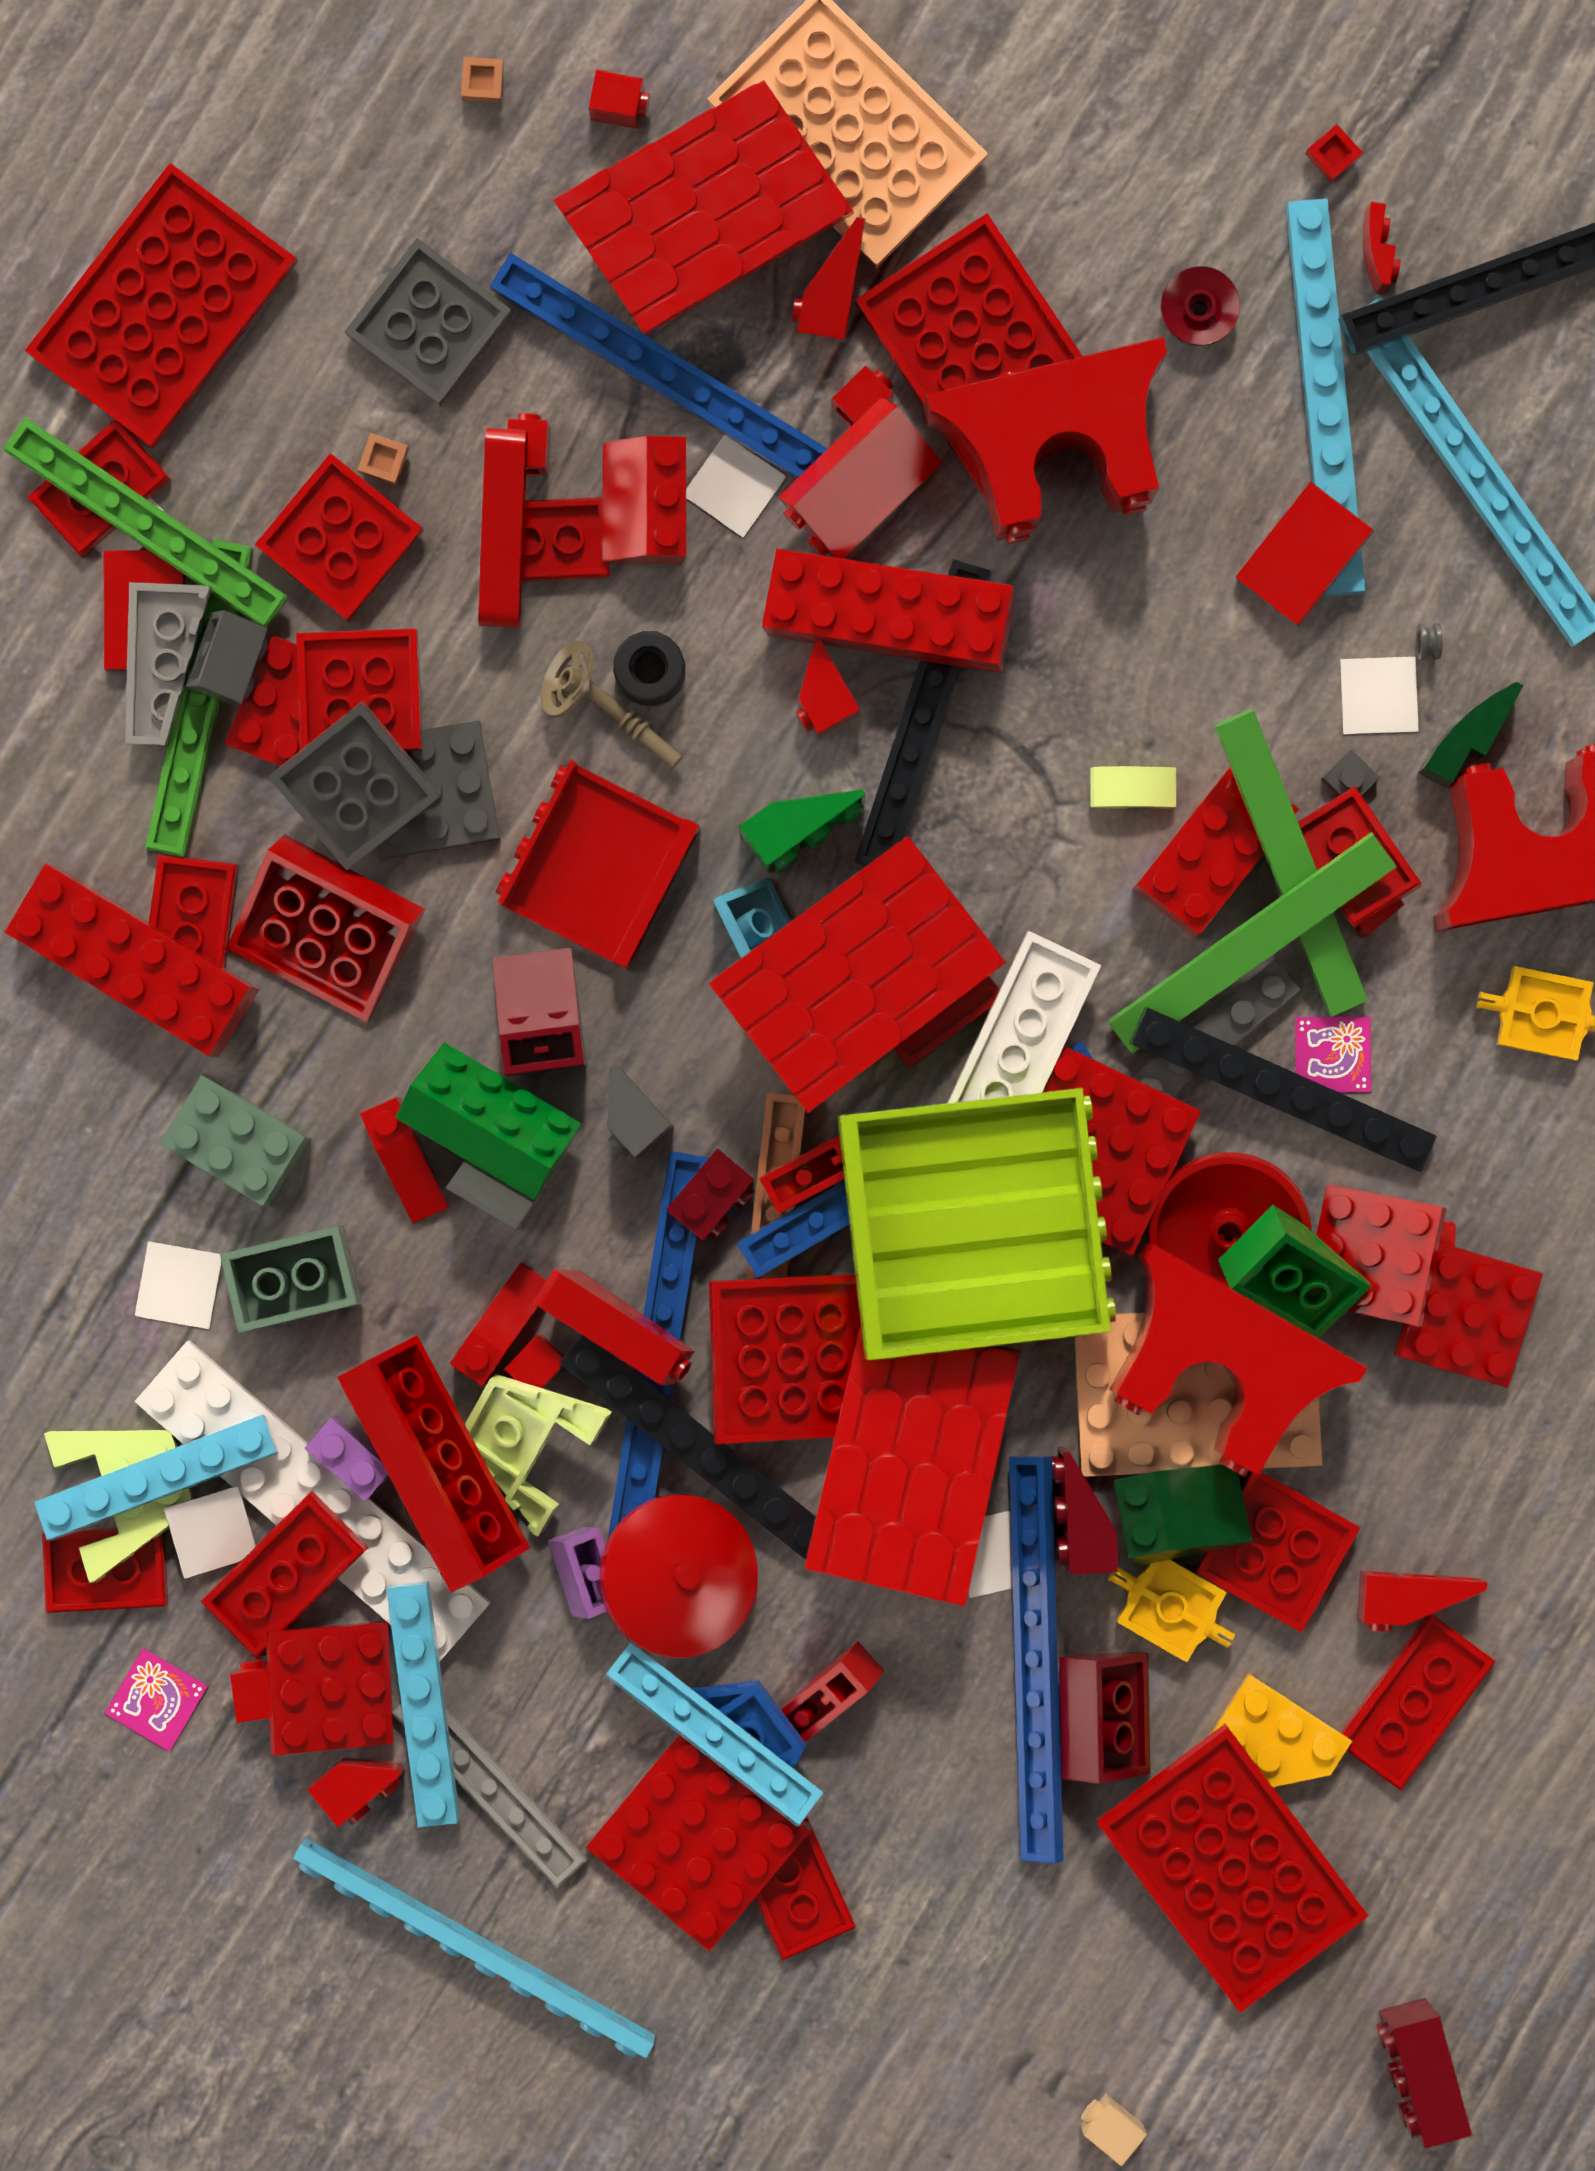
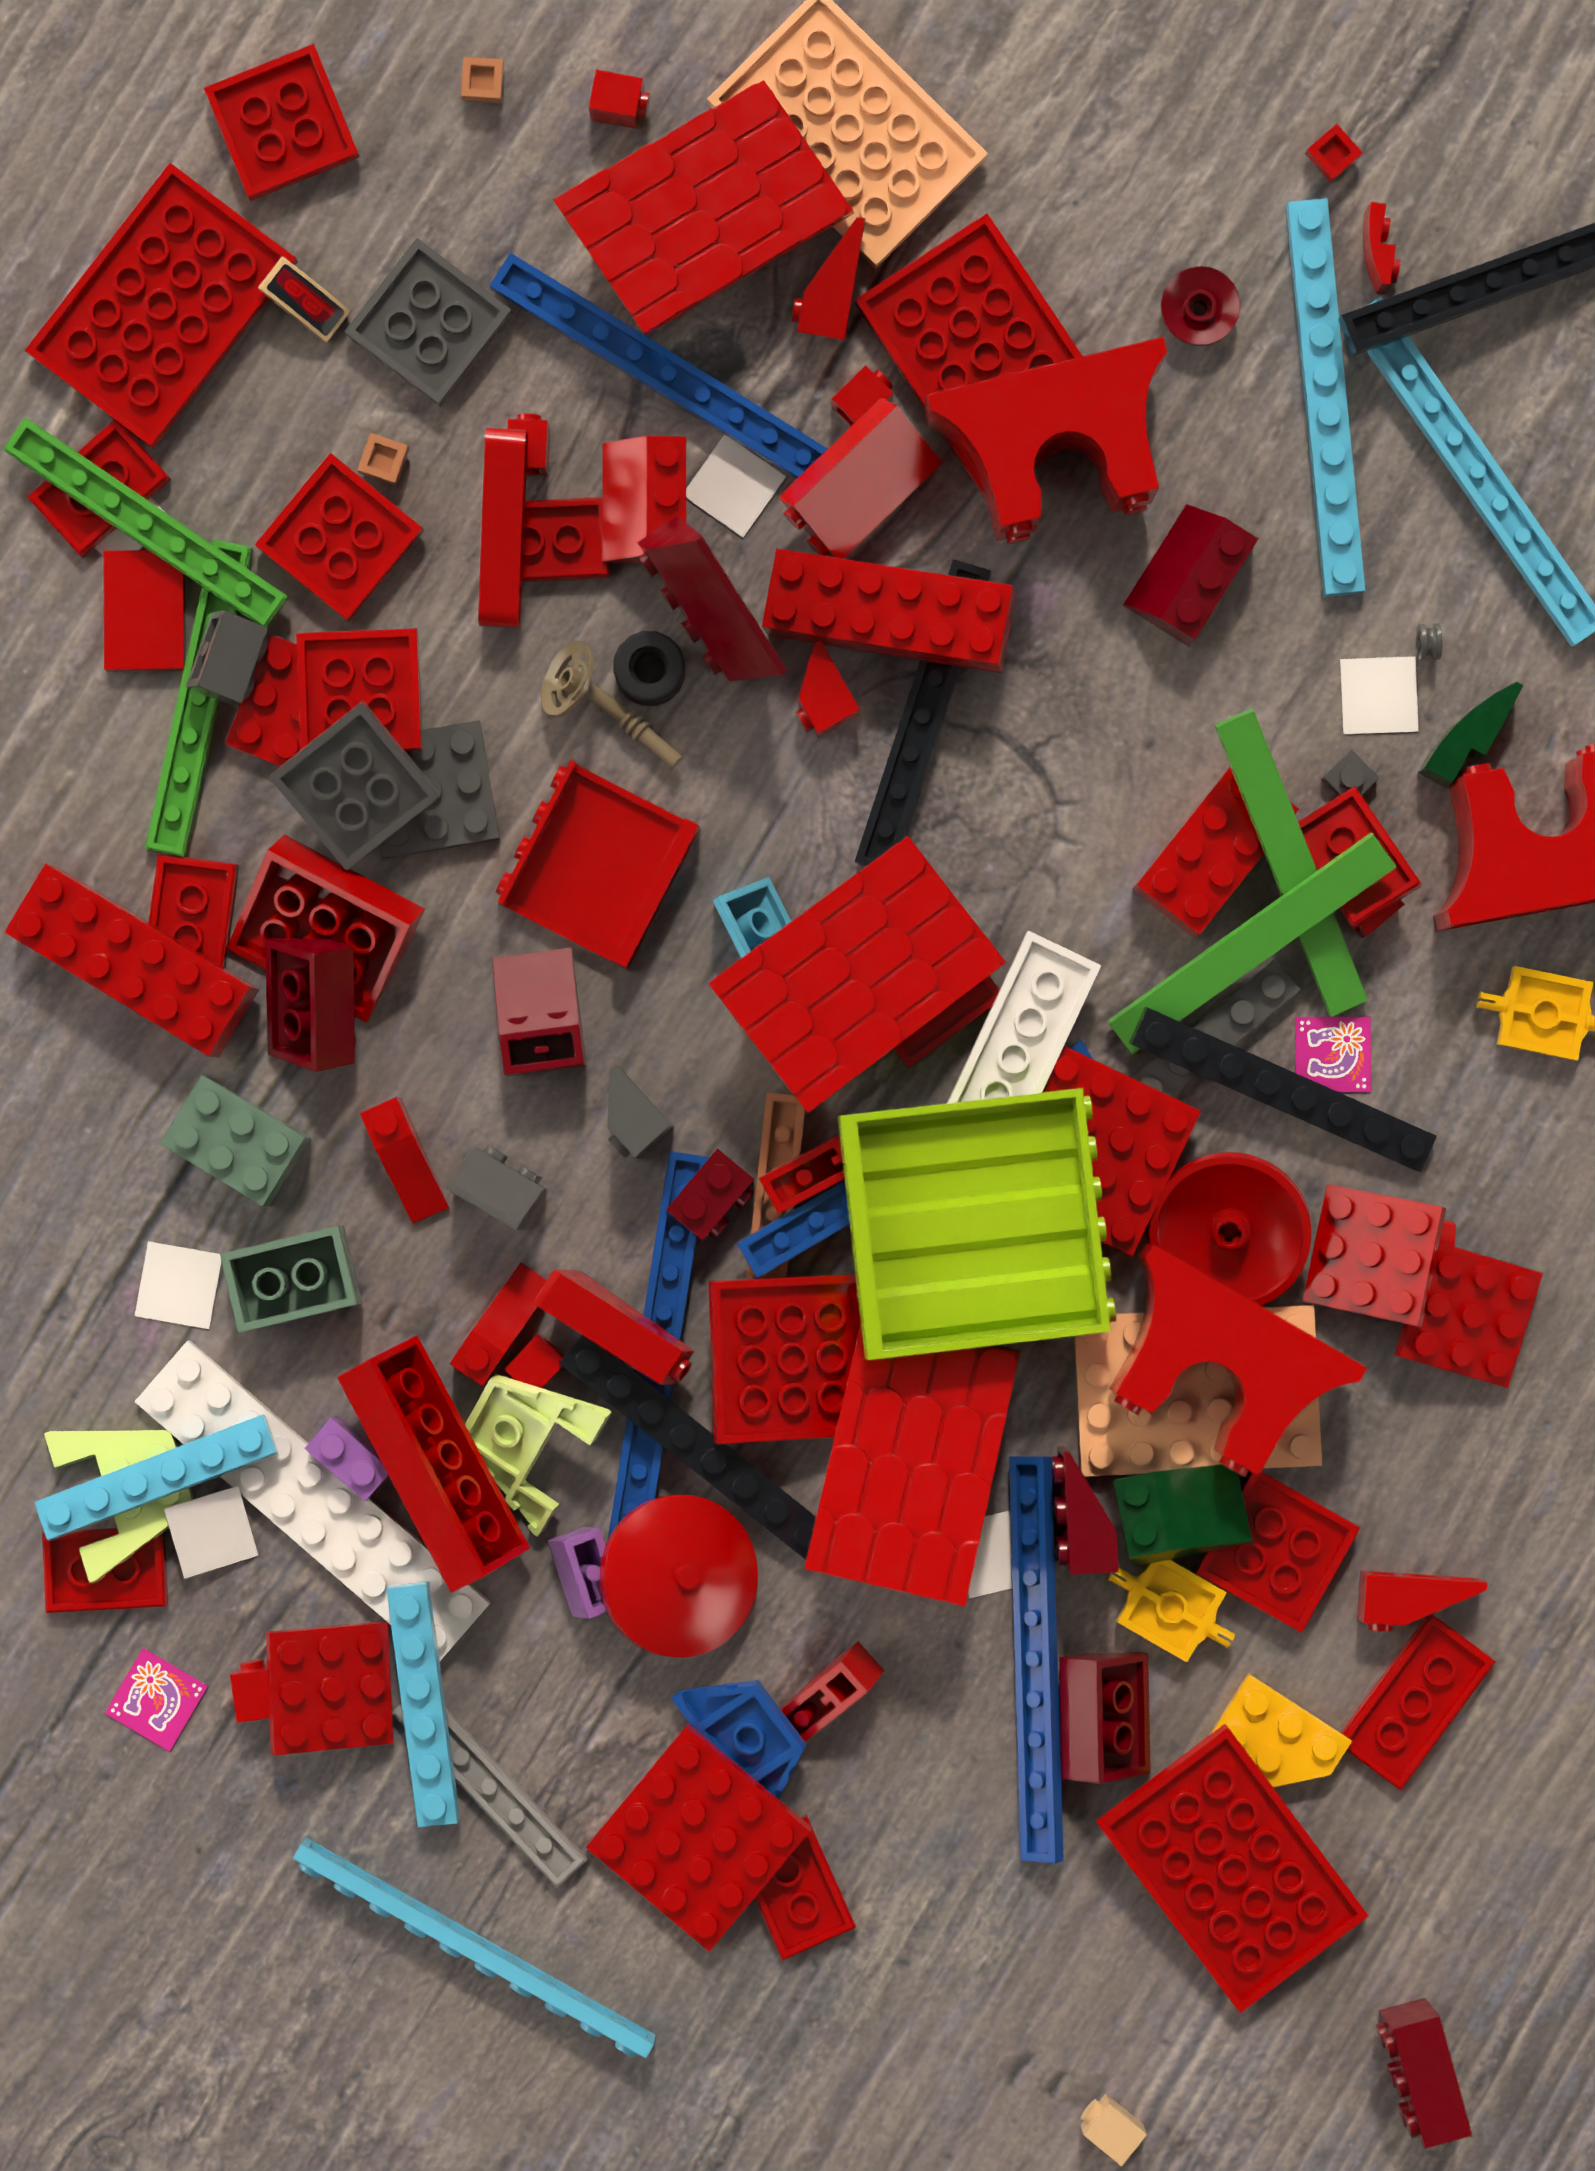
light grey wing [125,582,212,746] -> none
red tile [200,1491,369,1659] -> none
red slope [307,1758,405,1827] -> none
green brick [395,1042,582,1200] -> none
medium azure plate [605,1642,823,1827] -> none
green slope [739,789,866,873] -> none
yellowish green slope [1090,766,1176,809] -> none
green slope [1218,1205,1371,1339] -> none
red tile [1235,481,1374,627] -> none
none -> red plate [204,44,360,201]
none -> slope [258,257,351,343]
none -> dark red slope [265,938,356,1072]
none -> dark red slope [637,516,788,681]
none -> dark red slope [1123,504,1259,647]

